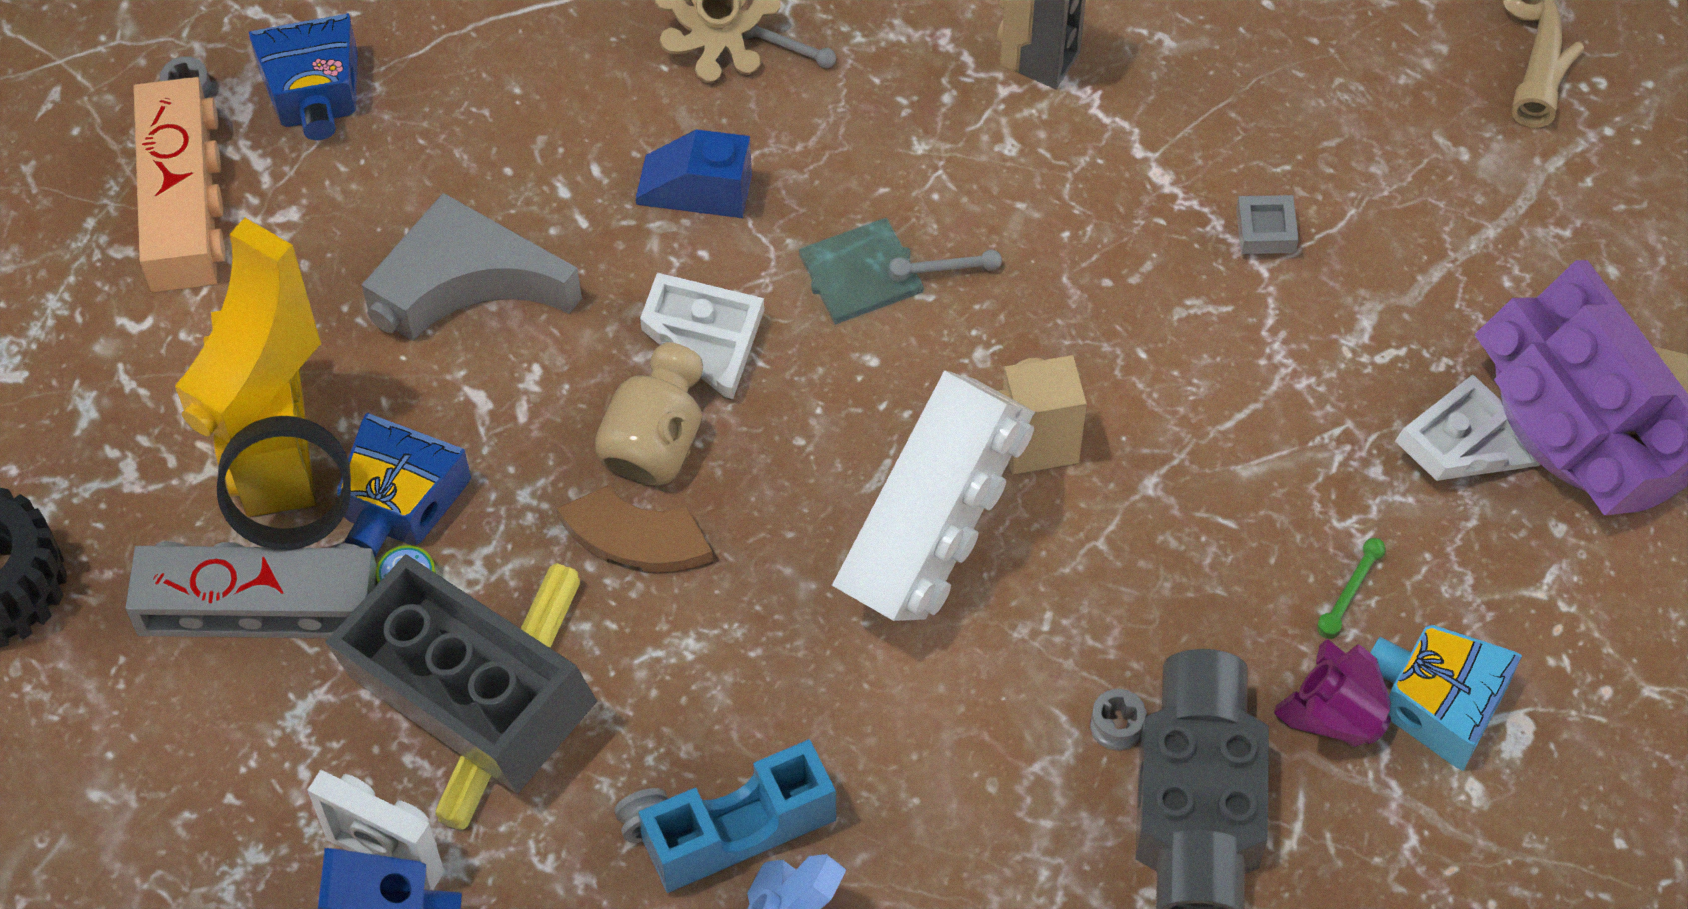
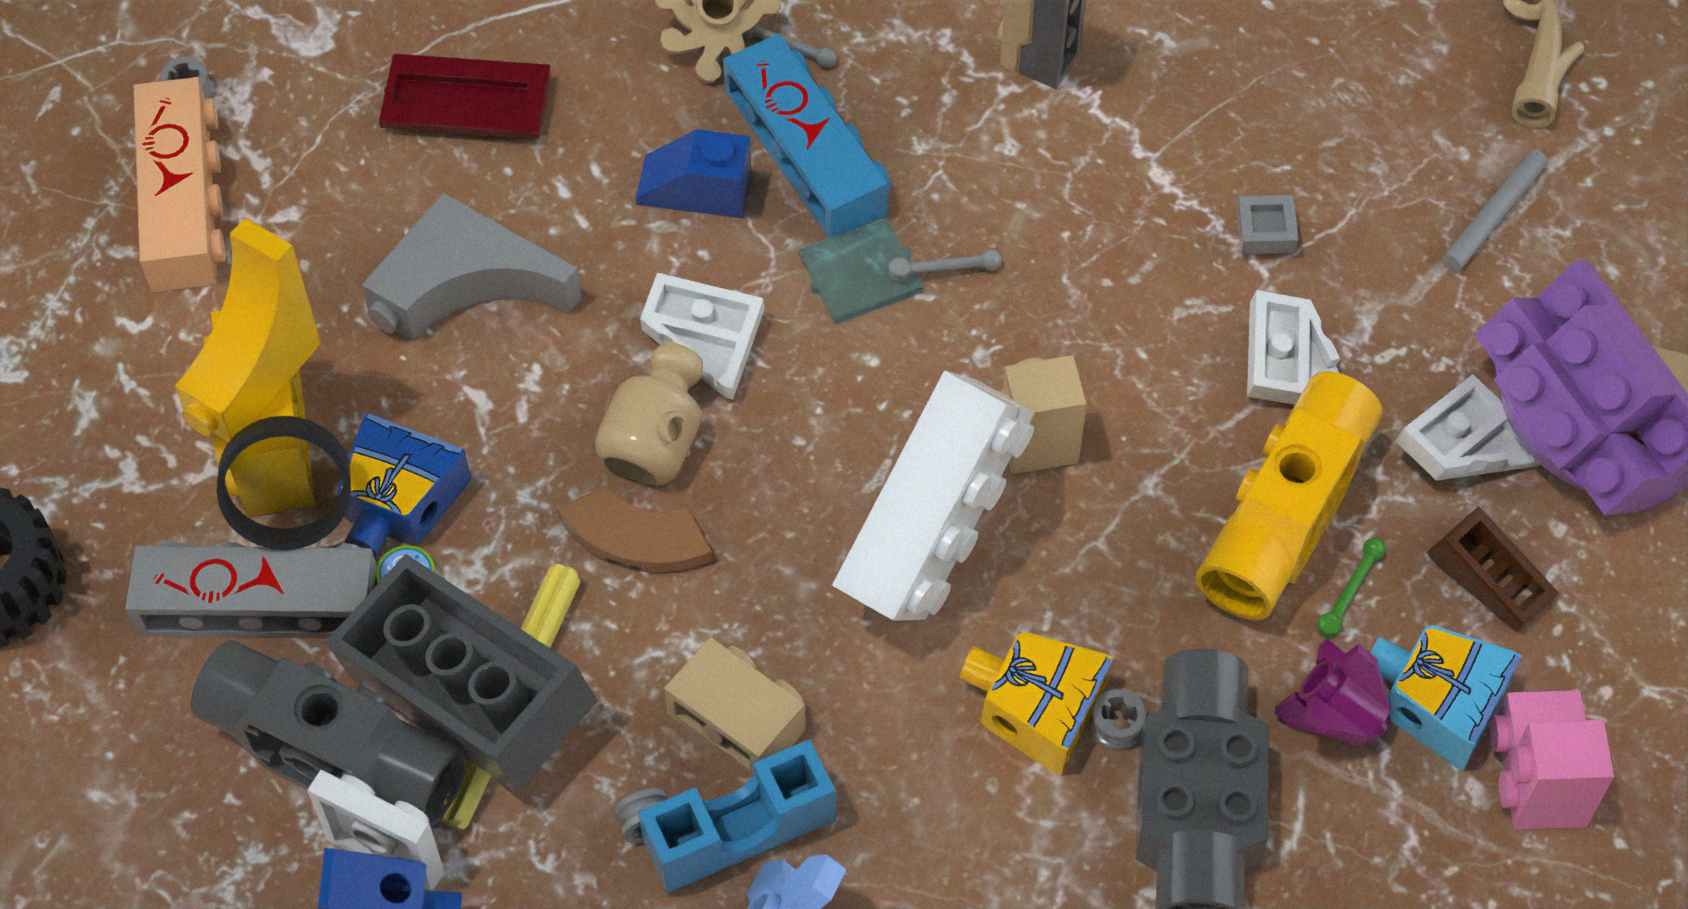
blue torso [249,13,358,140] -> none
none -> dark grey brick [191,640,468,828]
none -> dark red piece [379,53,551,139]
none -> tan brick [664,637,806,776]
none -> dark azure brick [723,33,891,242]
none -> torso [959,632,1114,776]
none -> yellow brick [1195,371,1383,620]
none -> white wing [1247,290,1340,405]
none -> reddish brown slope [1426,506,1559,632]
none -> light grey bar [1442,150,1548,272]
none -> bright pink brick [1490,690,1614,830]

